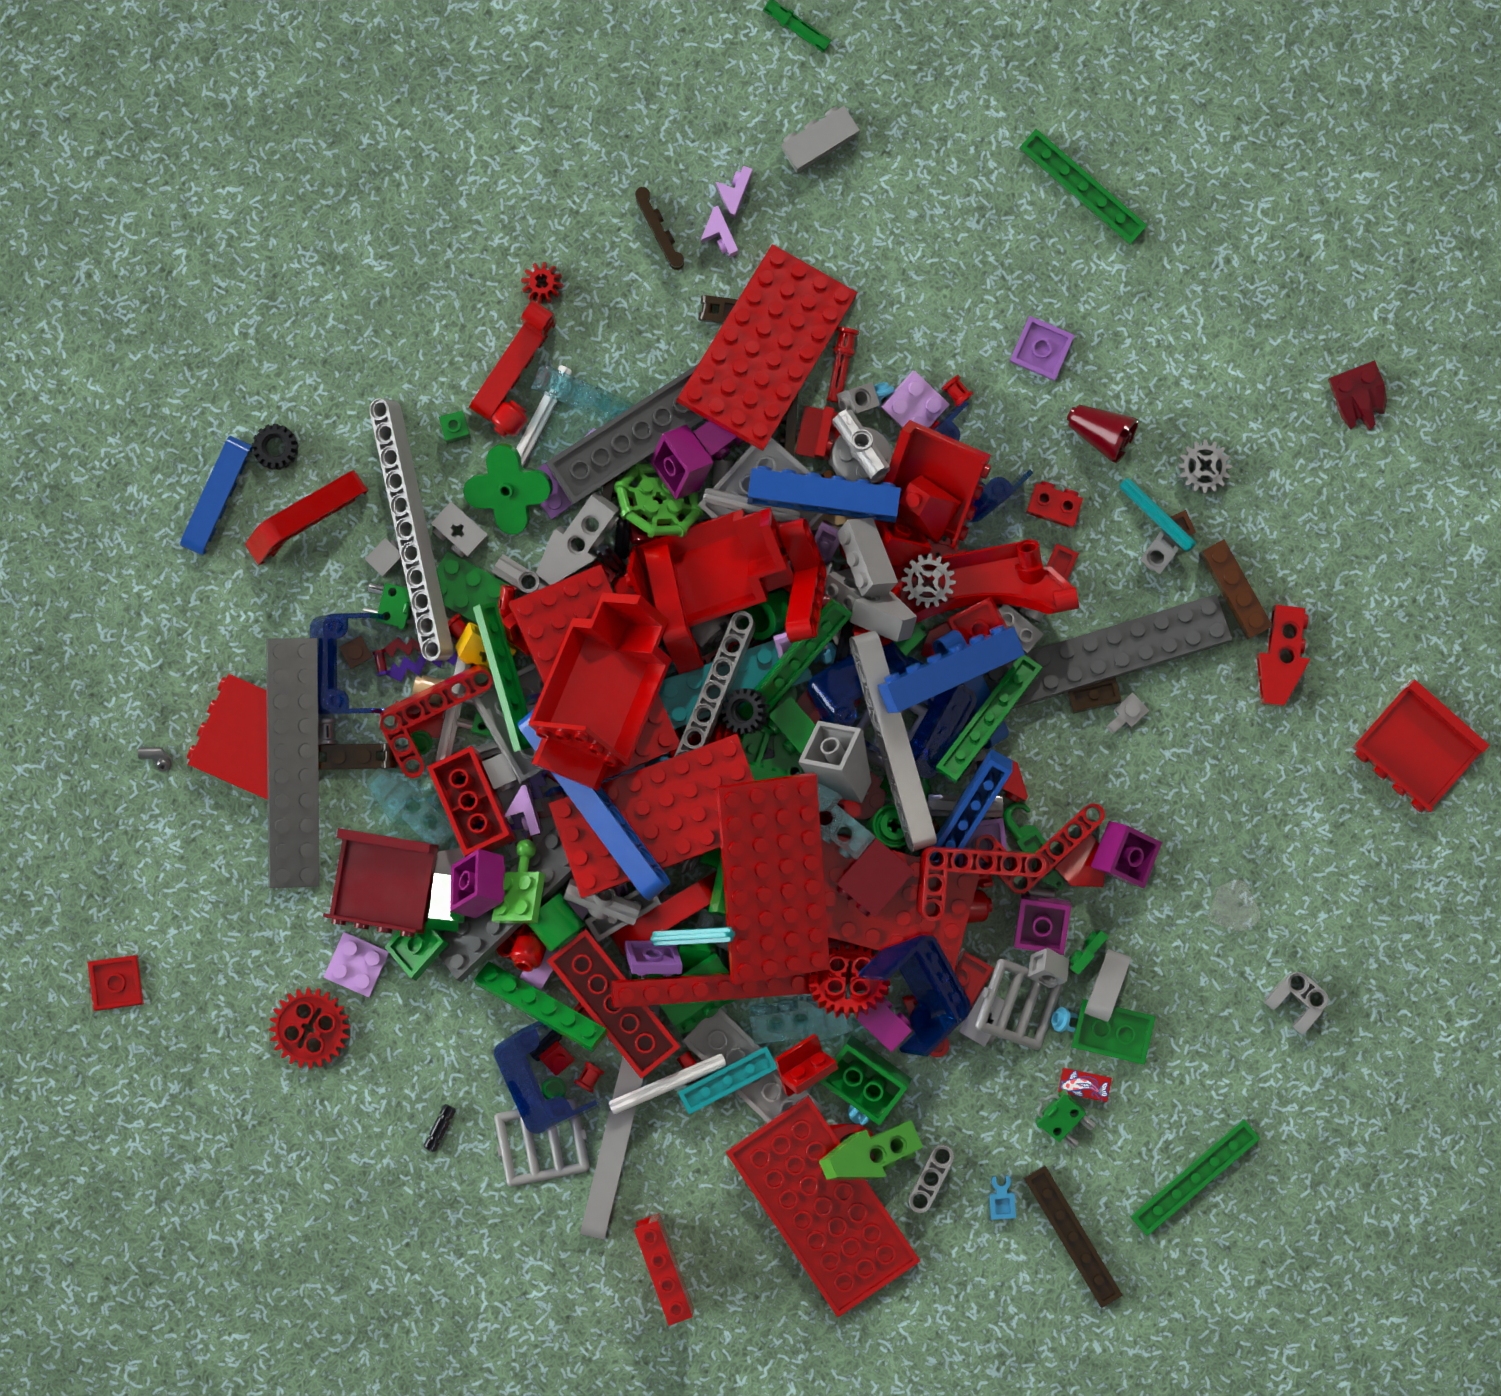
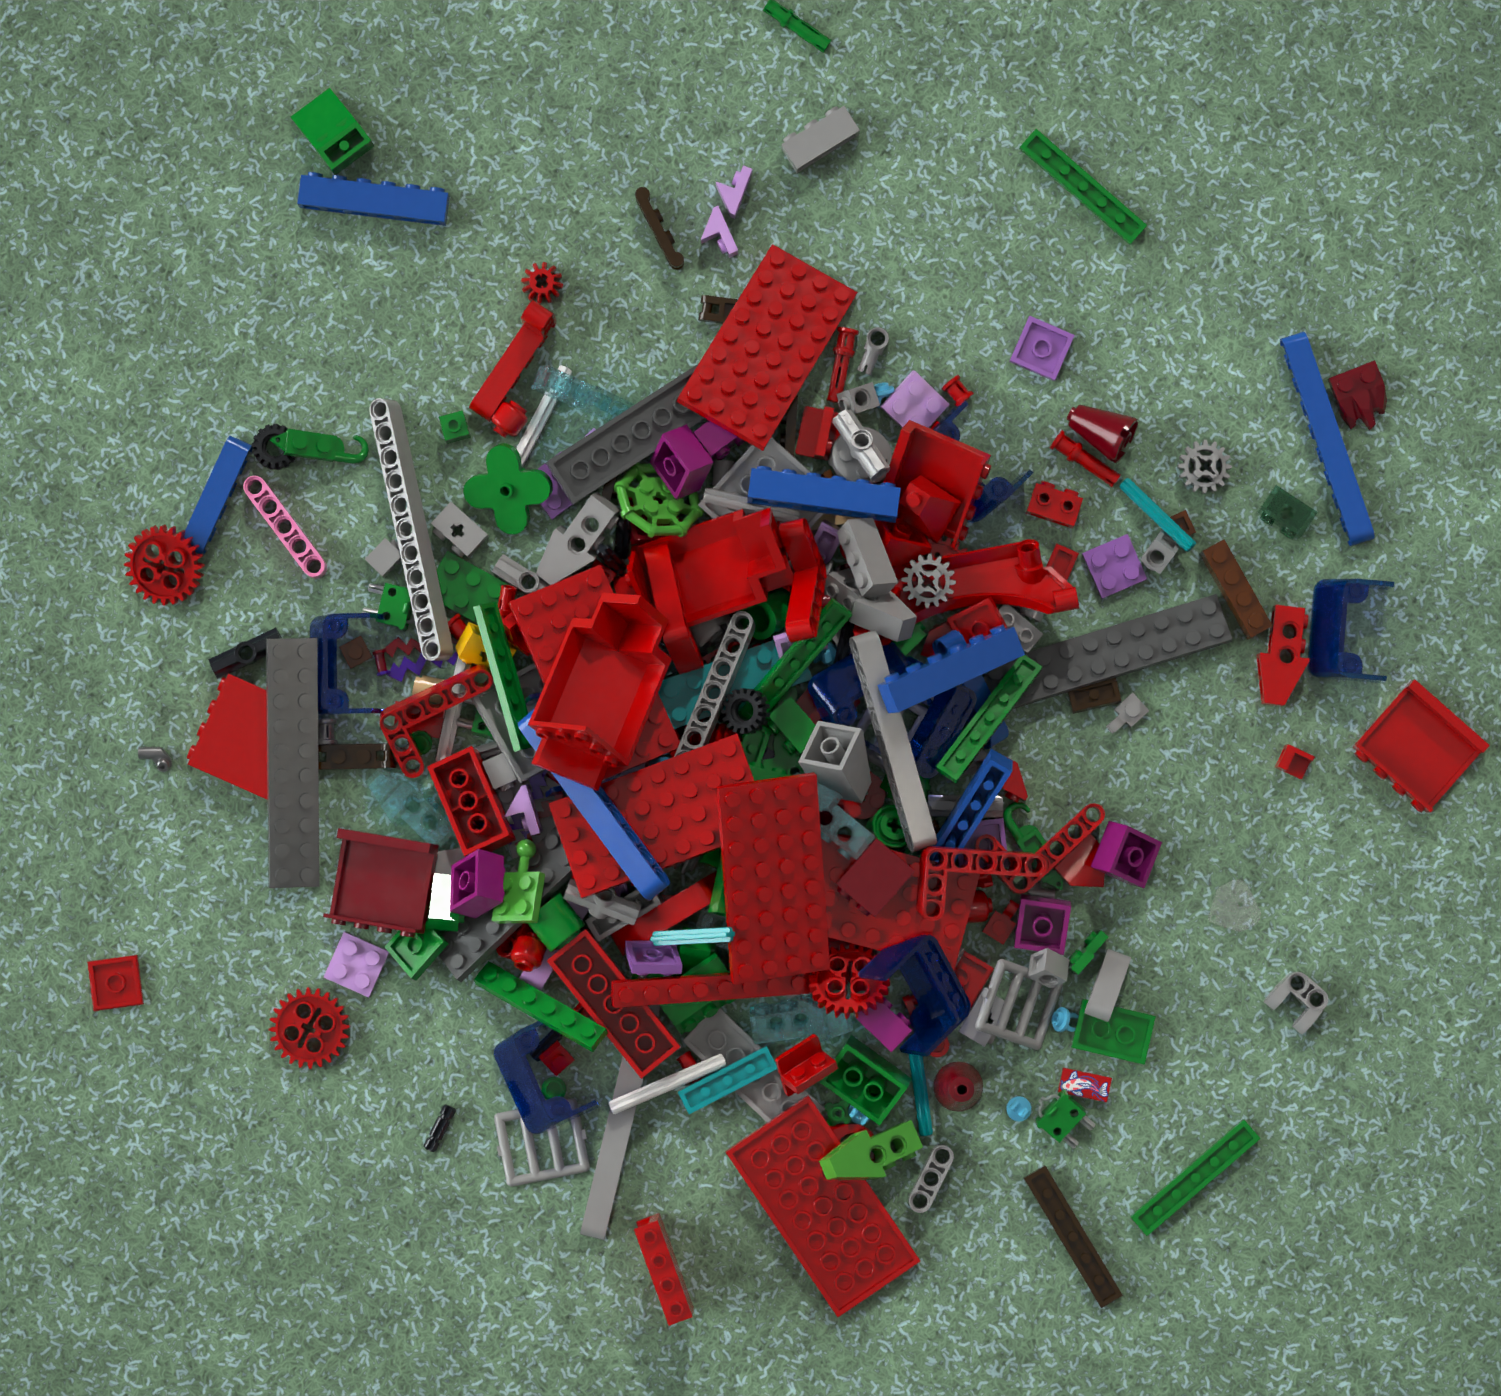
red beam [245,470,369,565] -> none
red bush [574,1061,605,1094] -> none
dark azure plate [989,1175,1016,1220] -> none
none -> red gear [124,524,205,606]
none -> black piece [208,628,282,679]
none -> bright pink beam [243,476,327,579]
none -> green plate [270,429,369,464]
none -> green slope [291,88,374,175]
none -> blue brick [297,172,450,226]
none -> green plate [824,1100,852,1126]
none -> light grey pin [857,327,889,376]
none -> teal axle [907,1037,933,1136]
none -> dark red cone [933,1062,983,1112]
none -> red plate [982,899,1020,945]
none -> medium azure plate [1006,1096,1031,1121]
none -> red pin [1049,430,1121,487]
none -> medium lavender plate [1082,534,1147,599]
none -> clear green brick [1257,485,1317,539]
none -> red panel [1275,744,1315,779]
none -> blue beam [1280,331,1375,546]
none -> clear blue windscreen [1307,578,1394,683]

